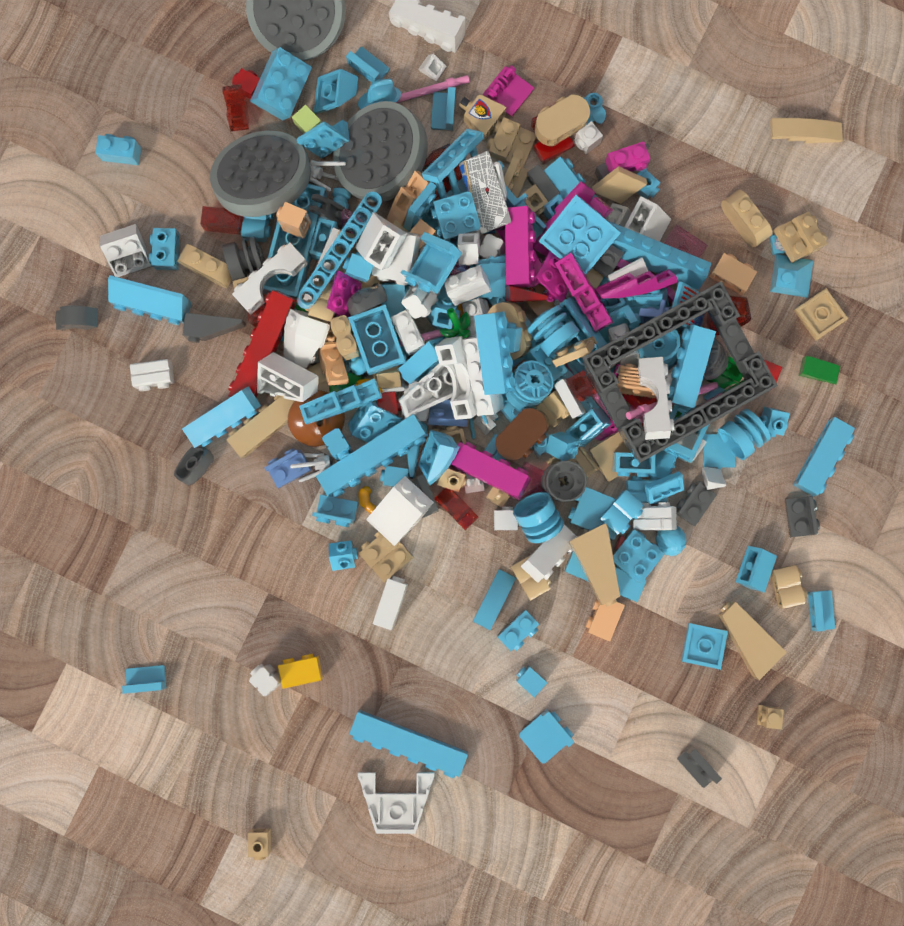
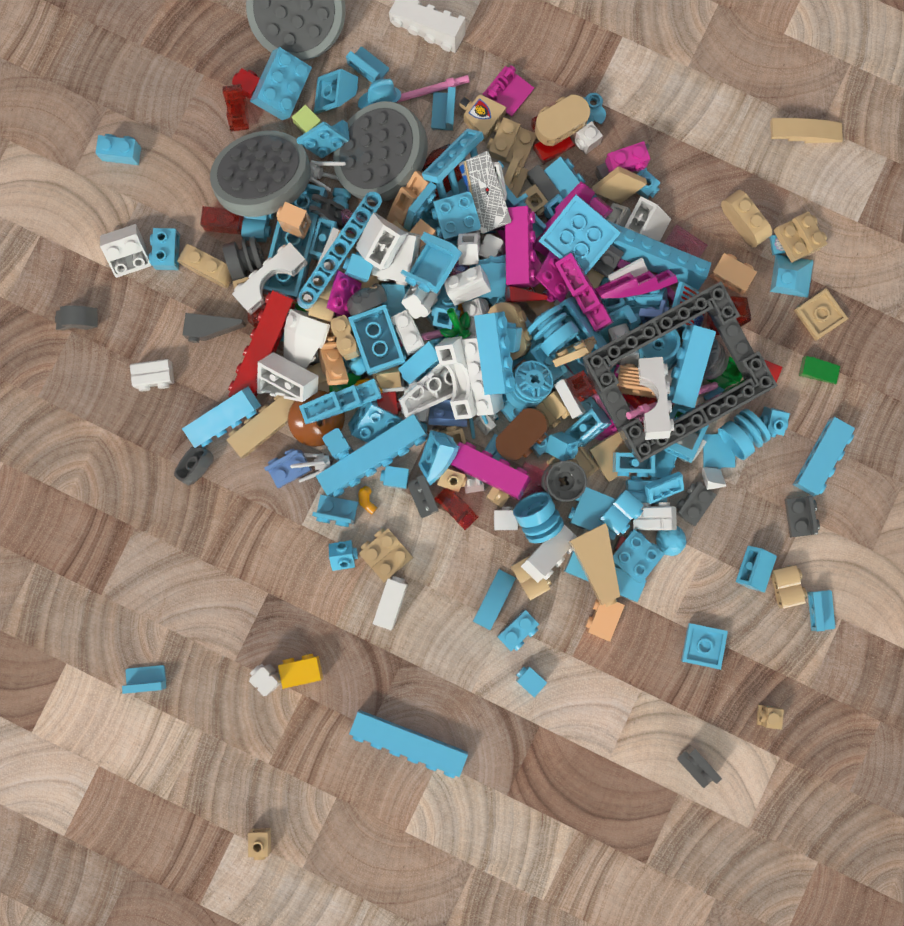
medium azure slope [108,275,192,326] -> none
white wing [358,772,434,834] -> none
white slope [366,476,434,546] -> none
medium azure slope [407,445,420,479] -> none
white slope [418,54,447,81] -> none
medium azure bracket [519,709,574,763] -> none
tan slope [718,601,787,680] -> none

